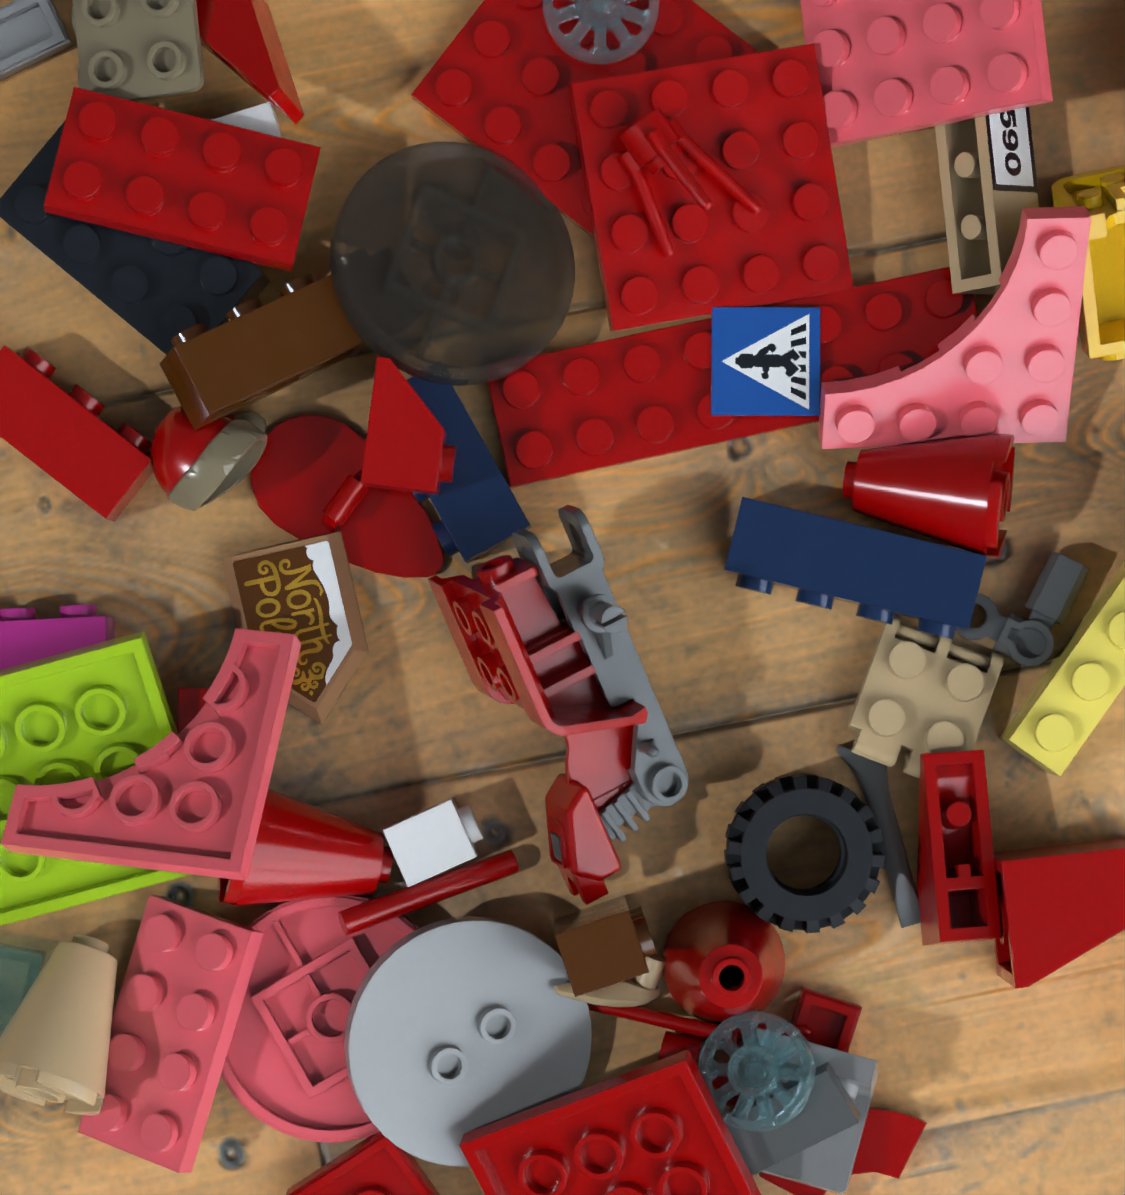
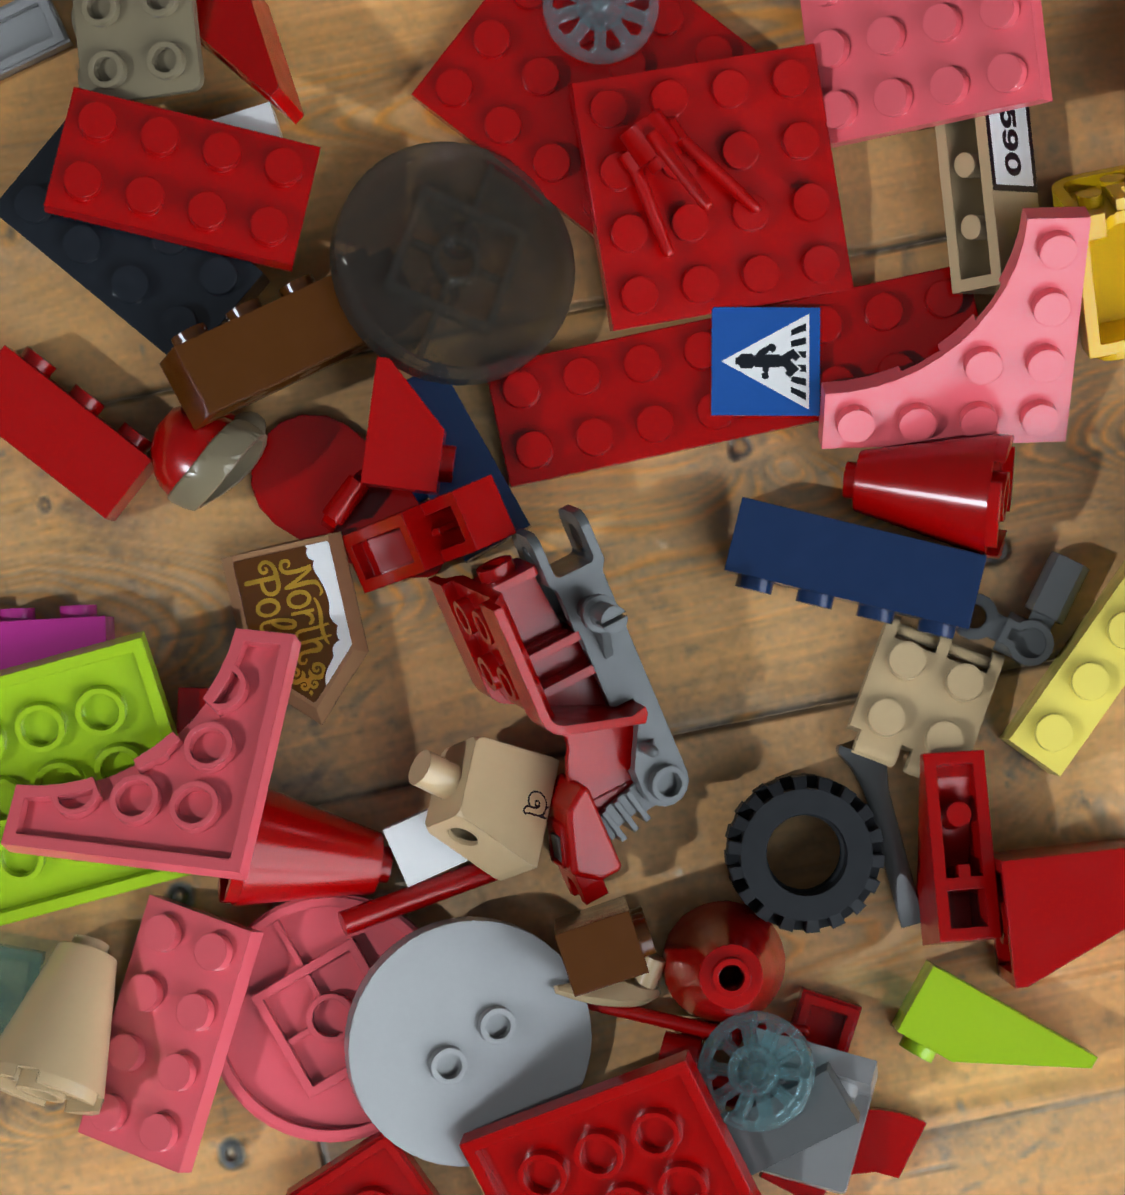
none -> red slope [342,474,516,593]
none -> tan torso [408,737,559,881]
none -> lime slope [891,960,1098,1068]

